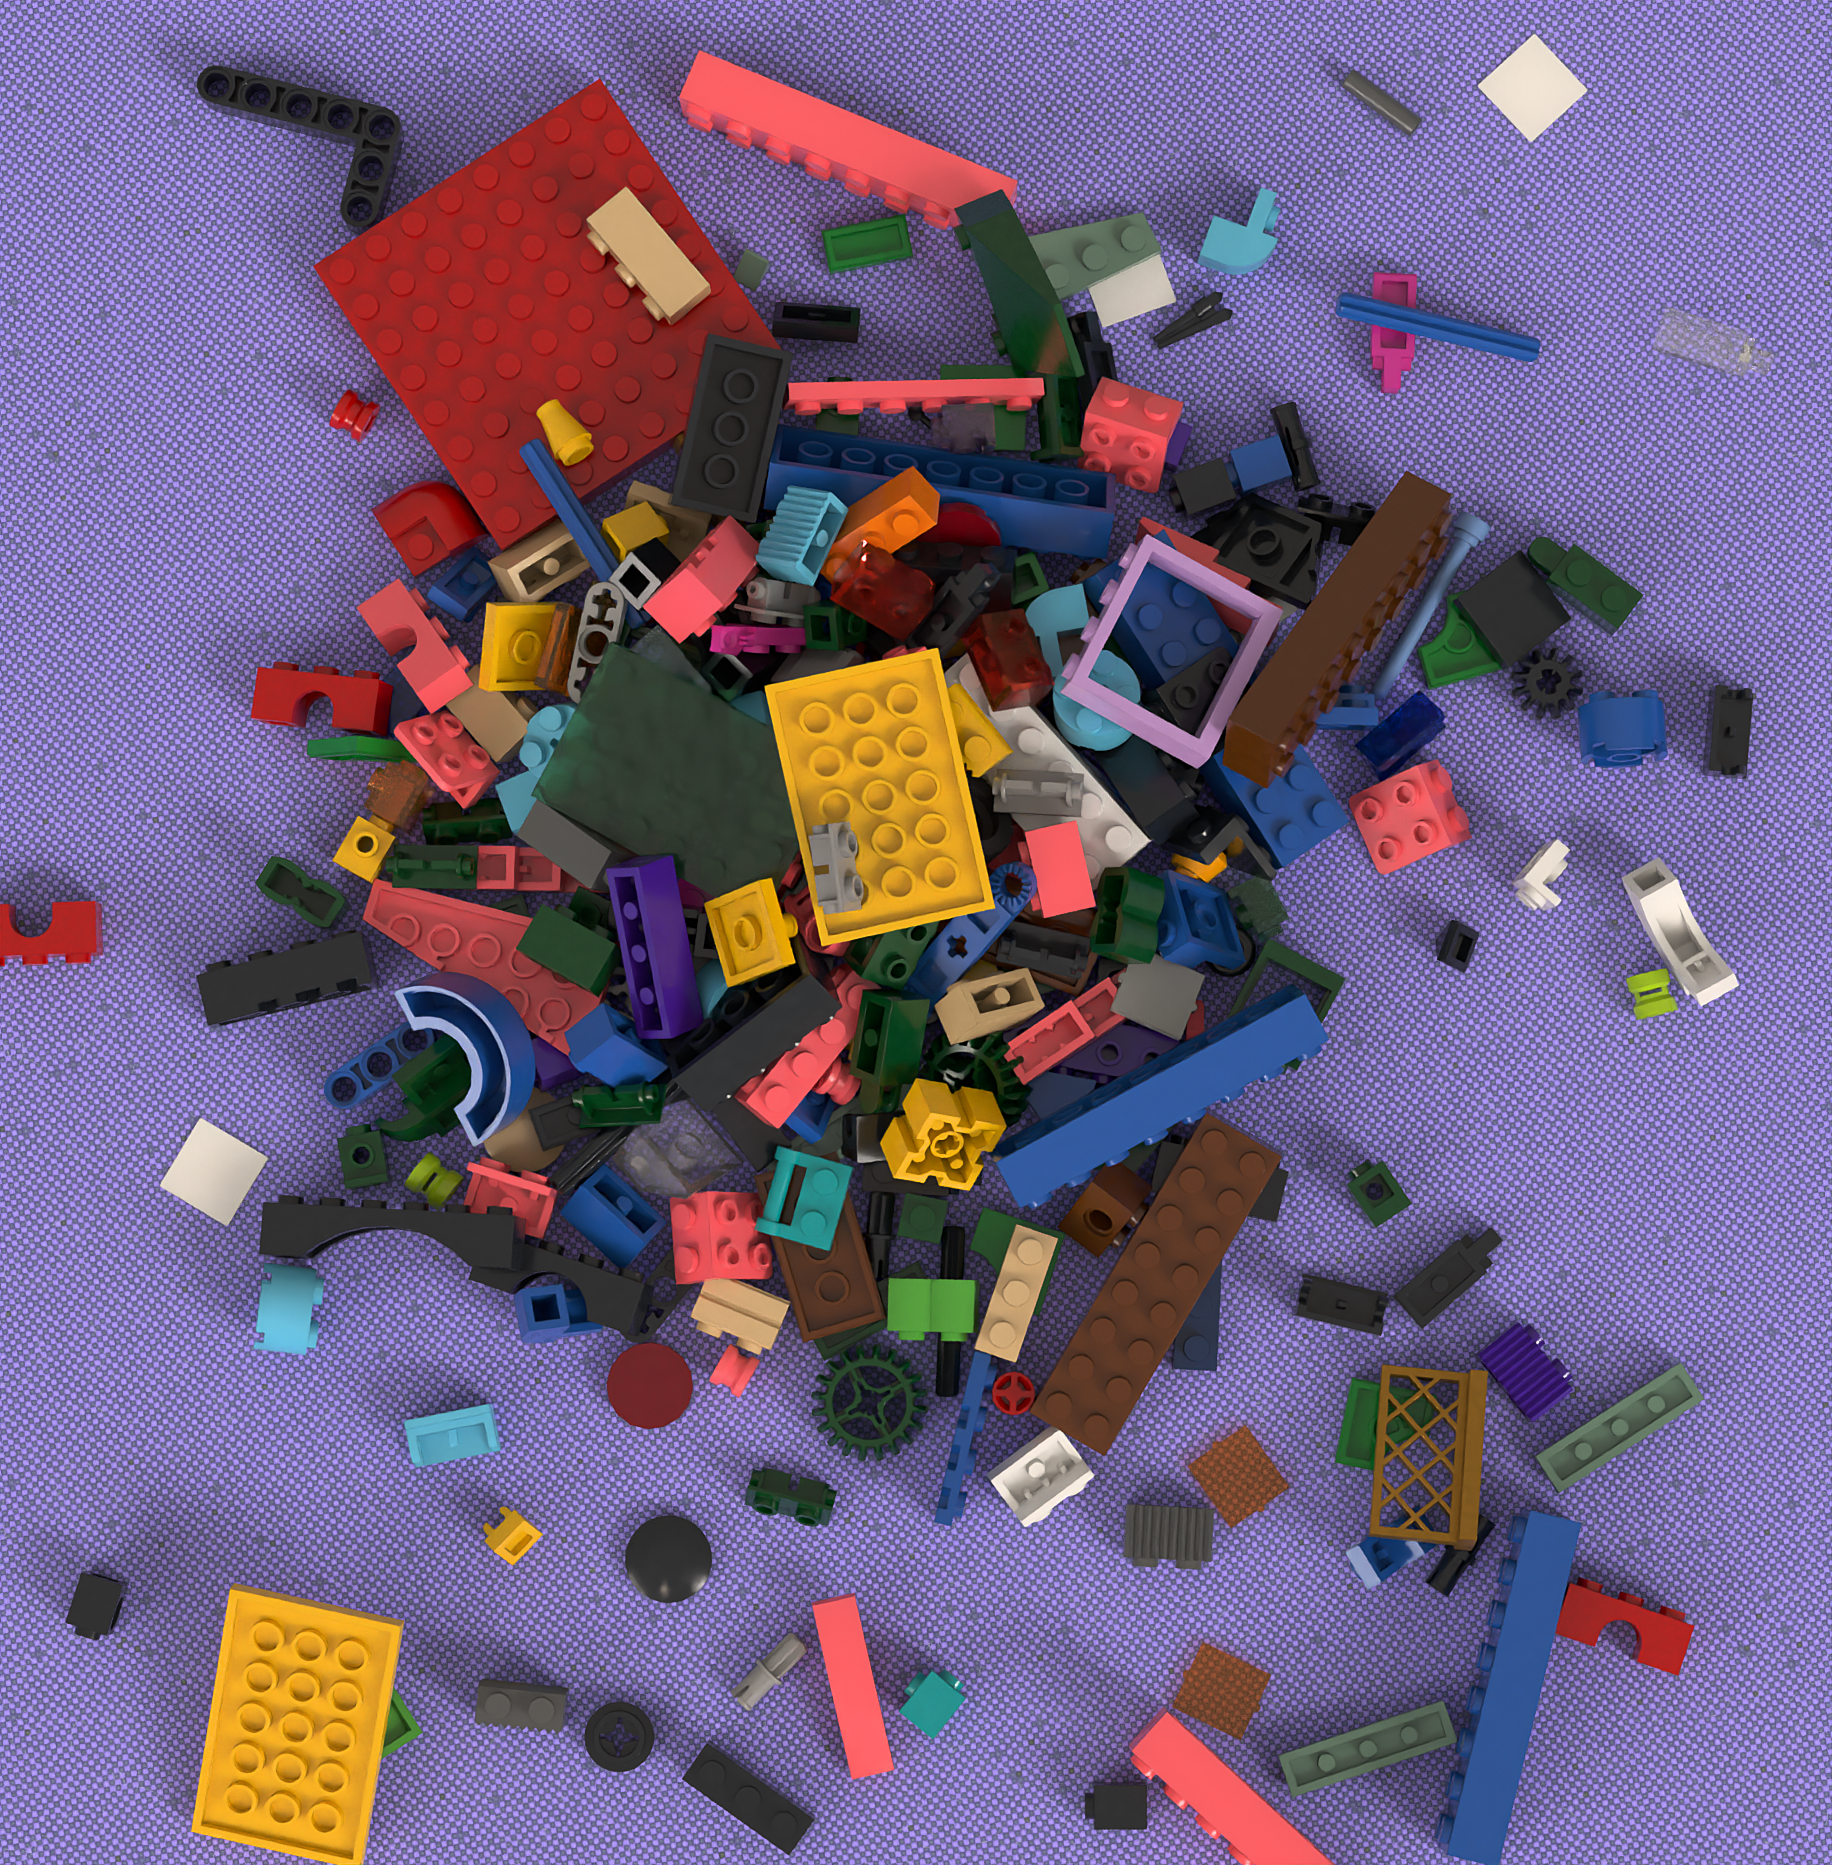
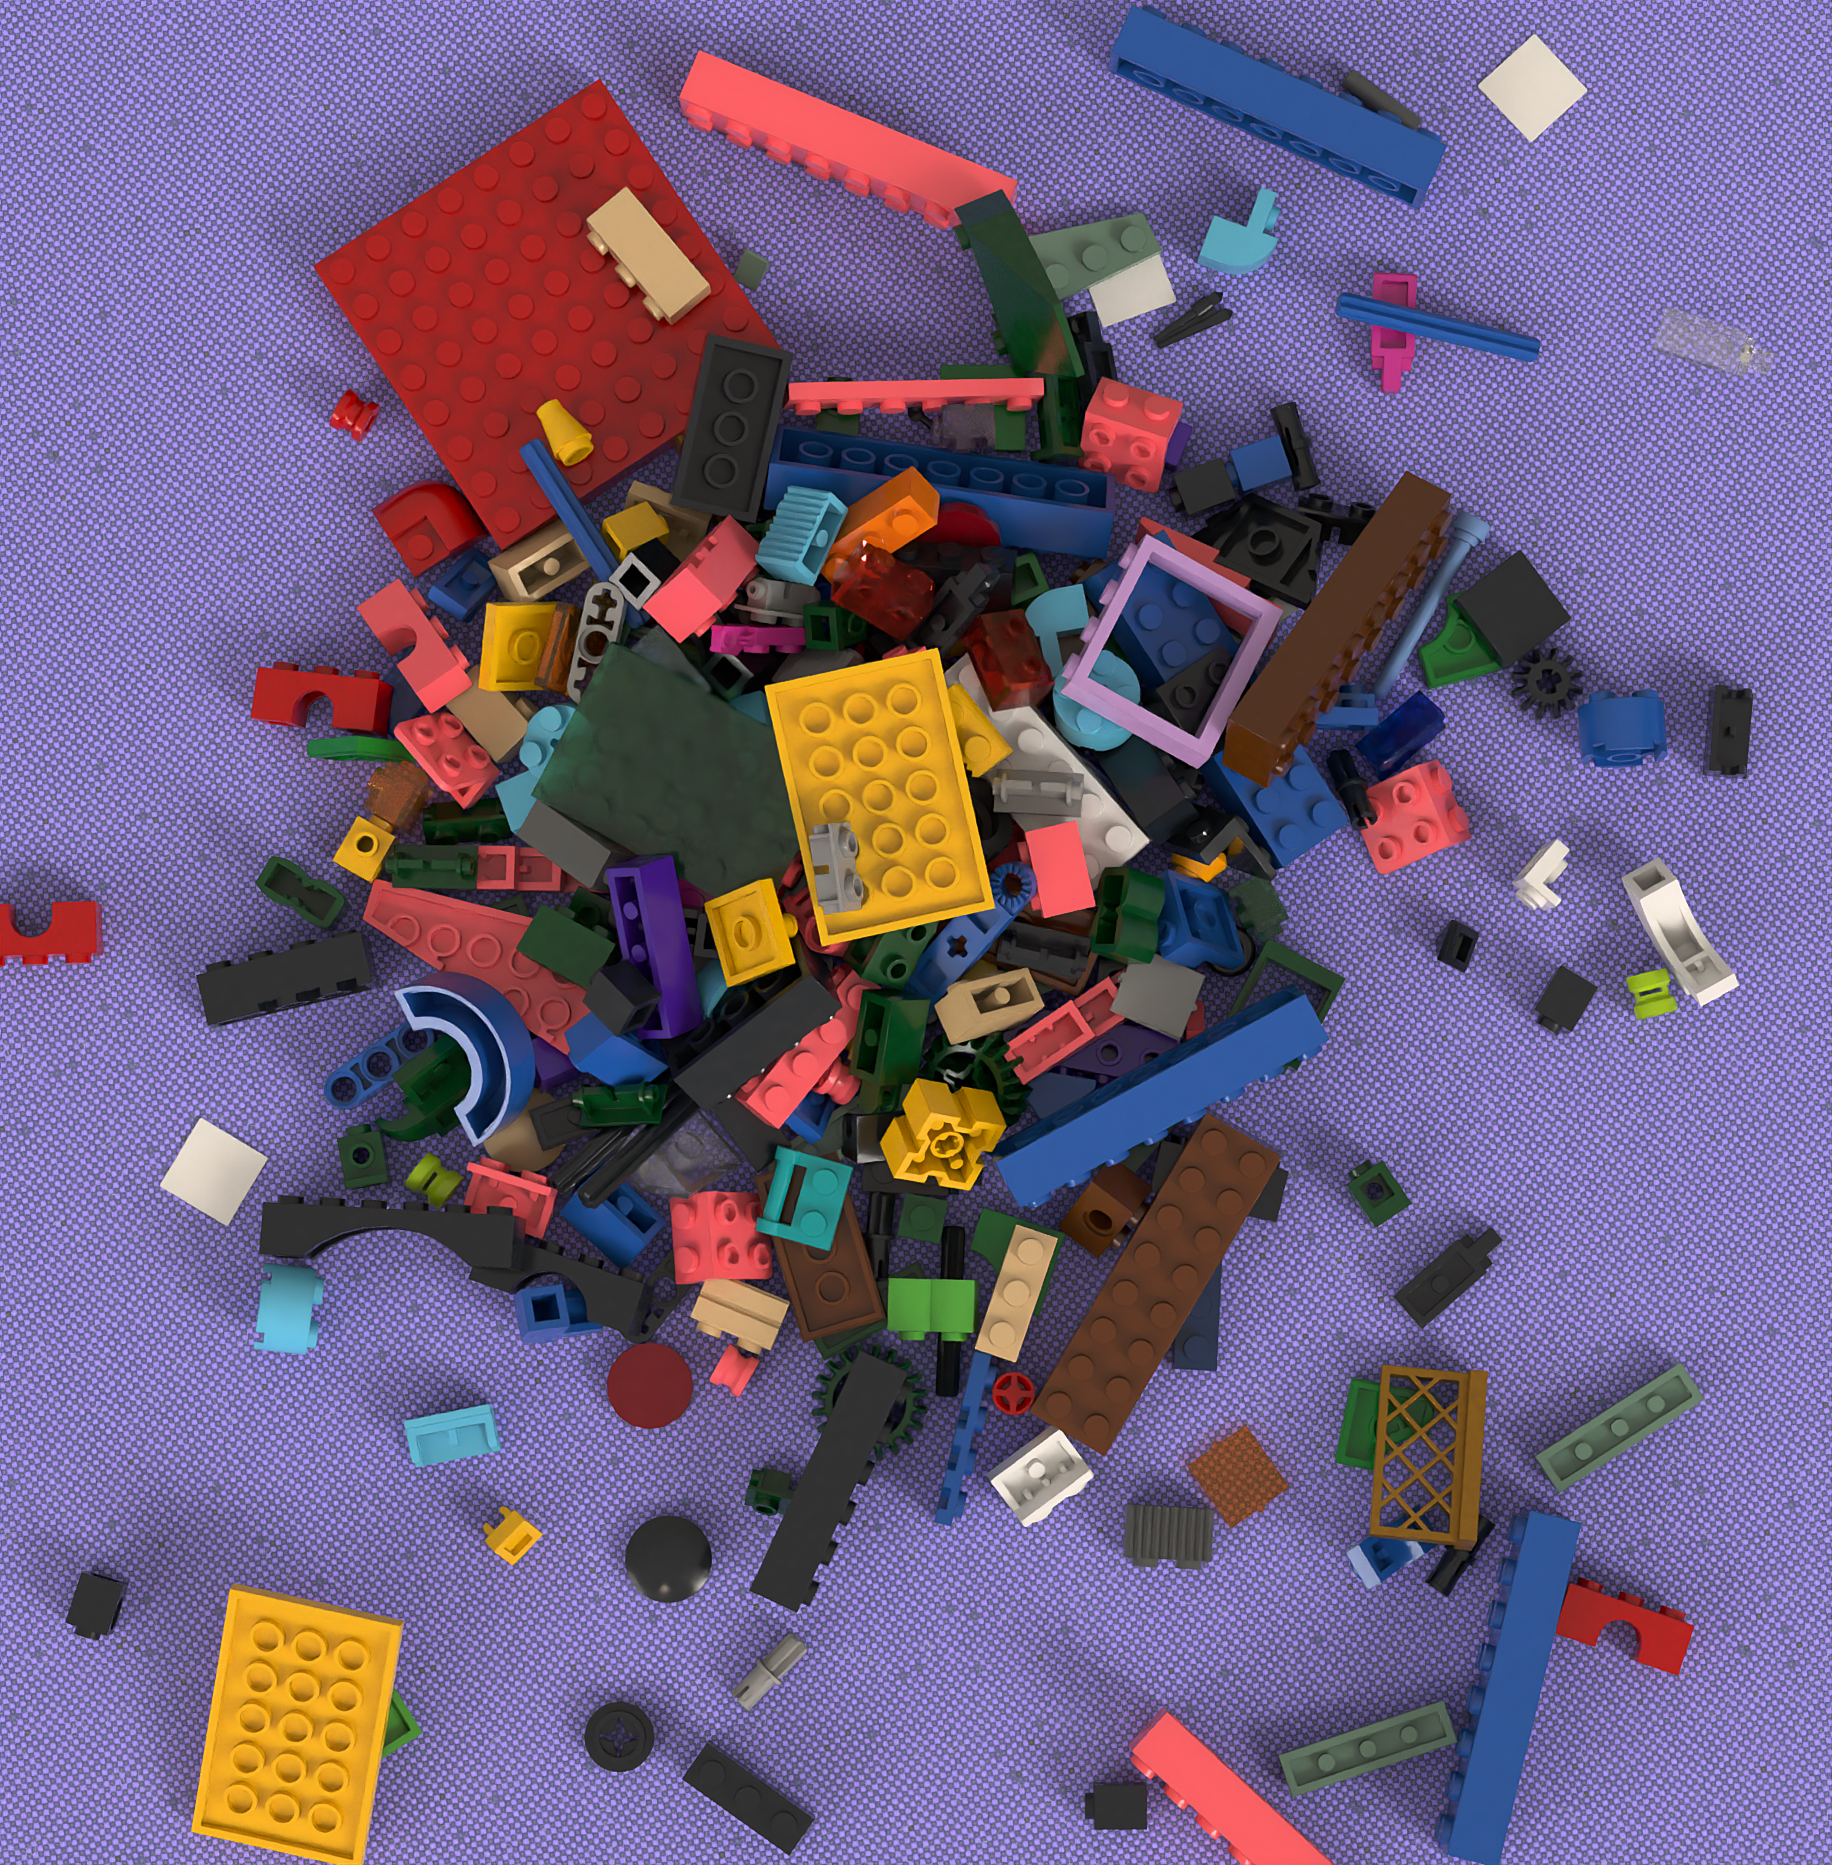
black beam [197,65,404,235] -> none
dark grey brick [475,1679,569,1734] -> none
black tile [772,302,861,343] -> none
coral slope [812,1593,894,1780] -> none
green tile [821,214,913,275] -> none
teal brick [899,1668,966,1739] -> none
clear orange piece [1172,1642,1271,1740] -> none
black hinge [1293,1273,1389,1336] -> none
dark purple brick [1475,1322,1573,1423] -> none
dark green brick [1527,537,1644,636] -> none
none -> black axle [577,1090,701,1209]
none -> black brick [582,960,662,1037]
none -> black brick [749,1349,912,1613]
none -> blue brick [1108,5,1447,210]
none -> black axle [1326,749,1378,830]
none -> black brick [1530,965,1598,1036]

